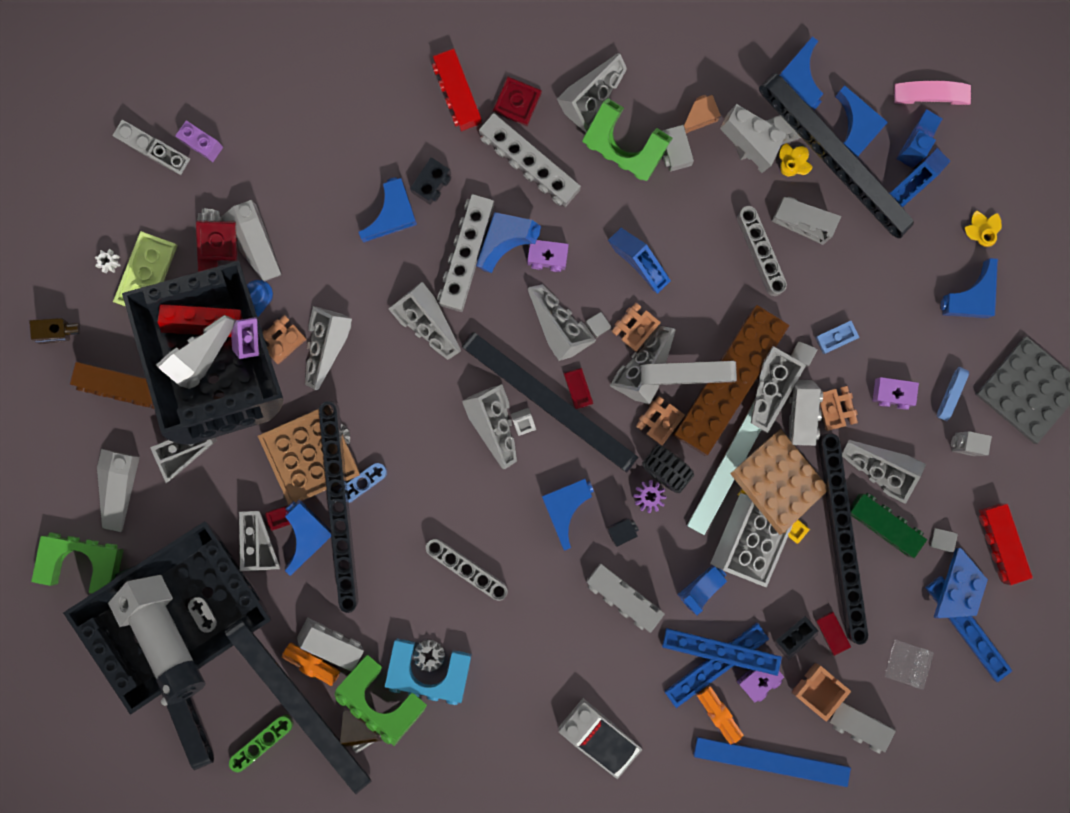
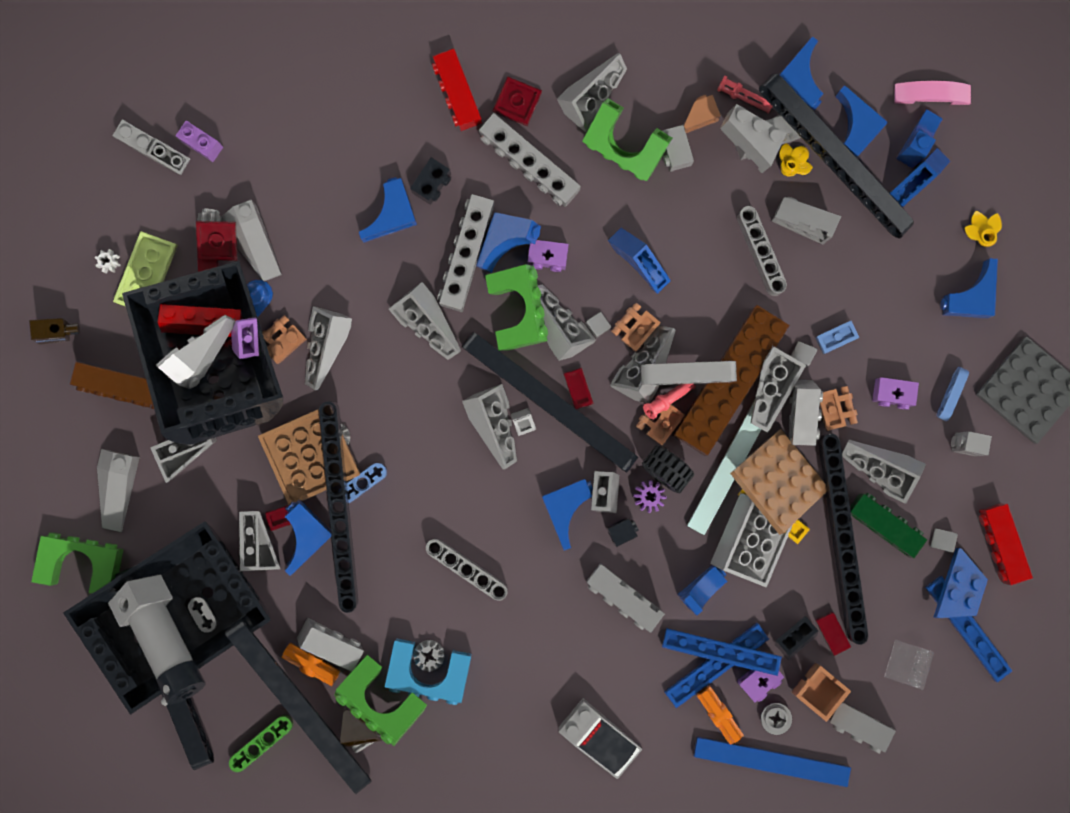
none -> bright green arch [485,264,548,351]
none -> light grey brick [591,471,620,513]
none -> coral pin [643,384,696,419]
none -> coral pin [717,75,772,114]
none -> light grey gear [761,703,792,735]

